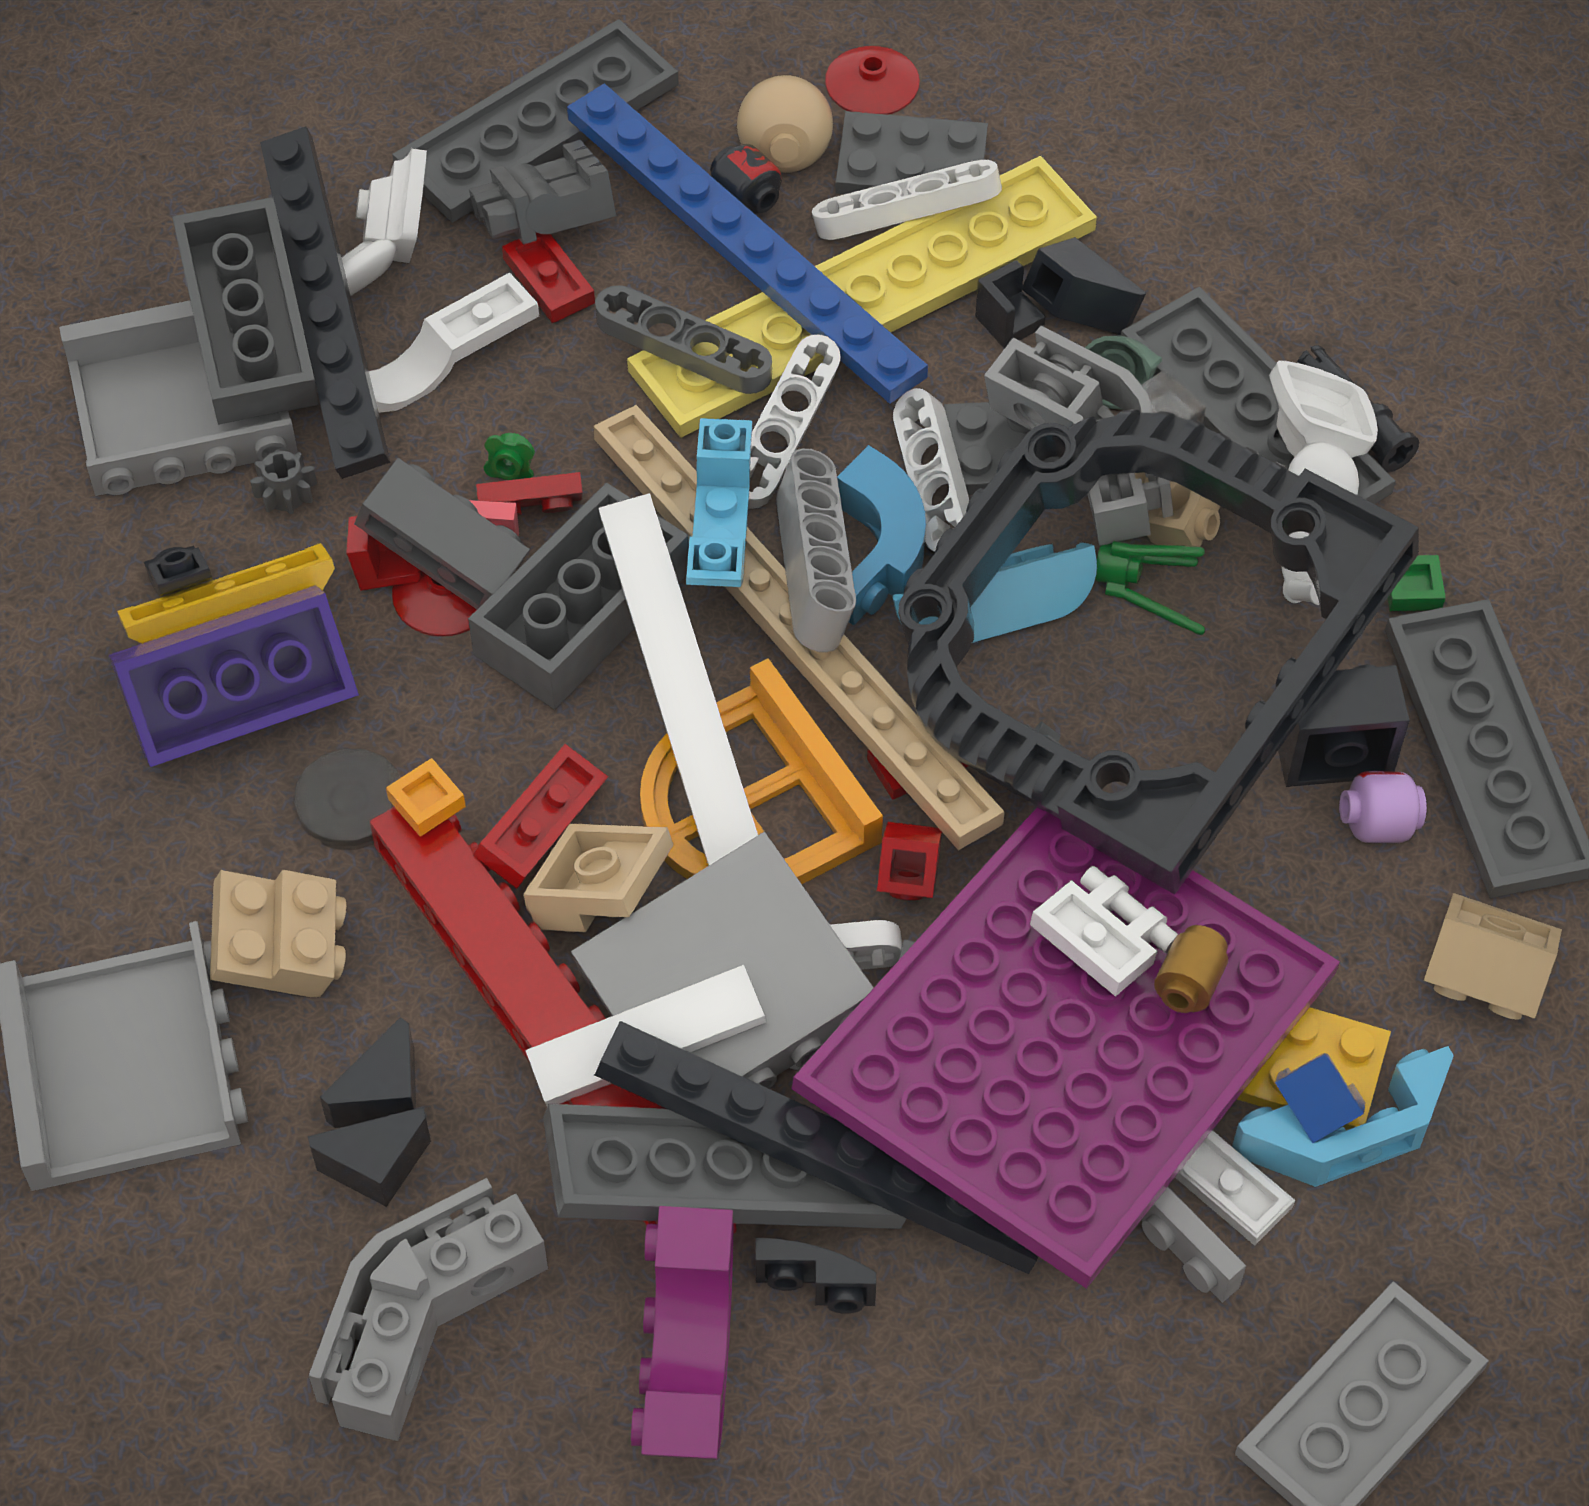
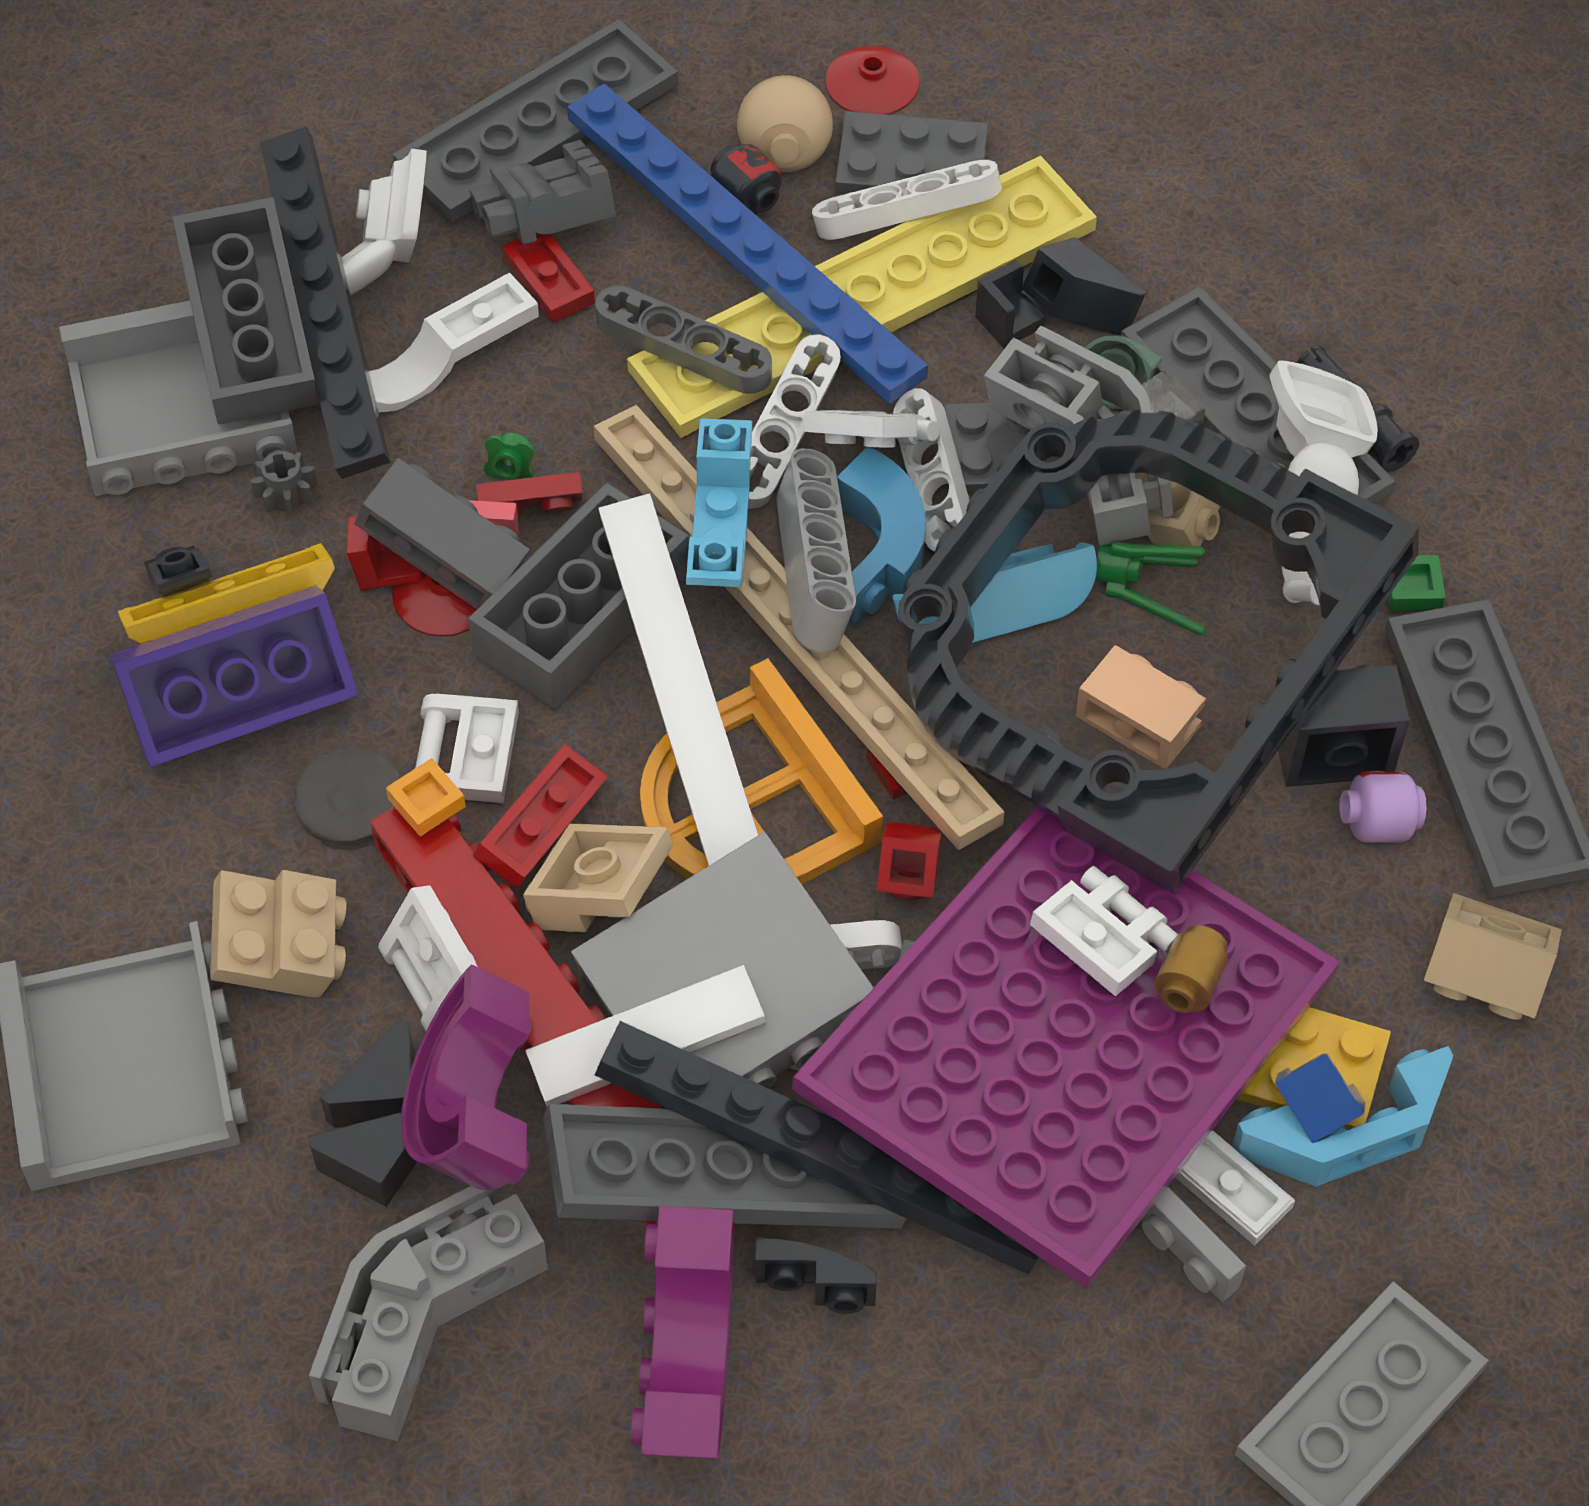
none -> white plate [378,885,478,1032]
none -> magenta brick [401,964,532,1190]
none -> white plate [415,694,519,803]
none -> white plate [804,410,940,447]
none -> light nougat brick [1076,645,1206,769]

